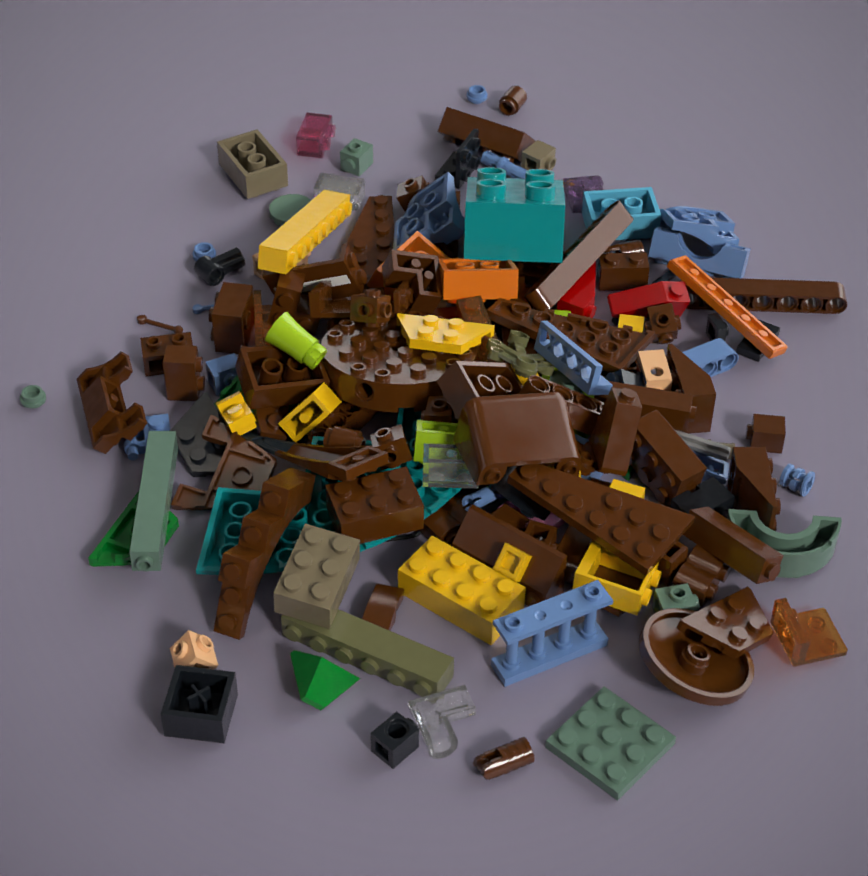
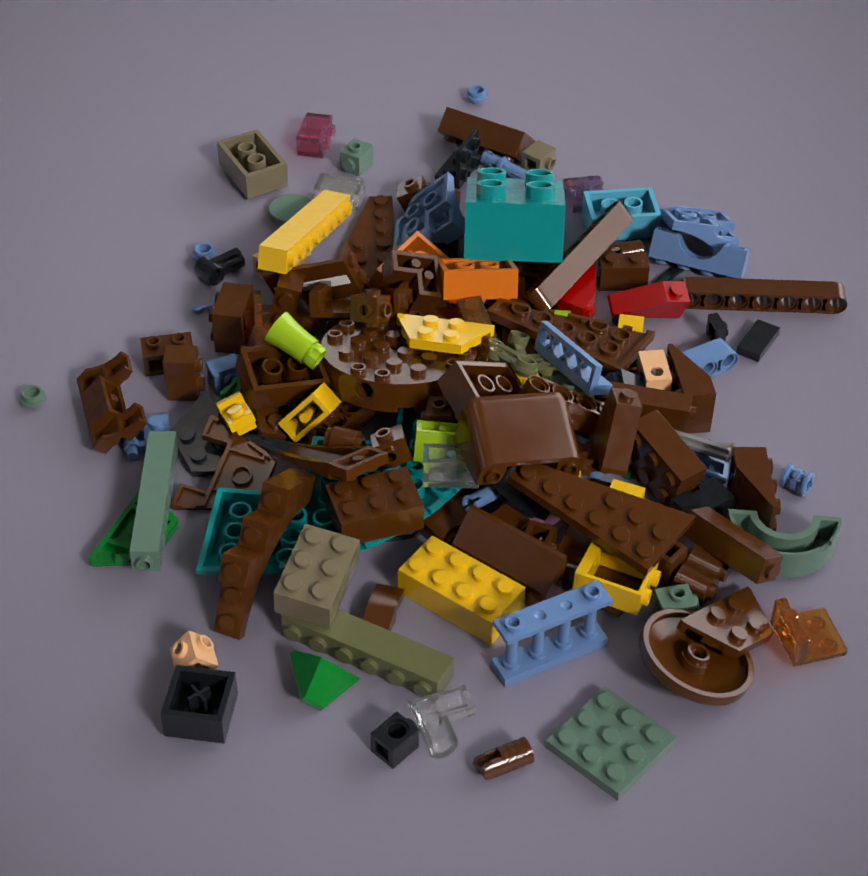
reddish brown hinge [137,315,183,333] -> none
yellow tile [492,543,532,582] -> none
reddish brown brick [499,86,527,116] -> none
reddish brown brick [644,303,681,344] -> none
orange tile [667,255,788,359] -> none
reddish brown brick [745,414,786,454] -> none

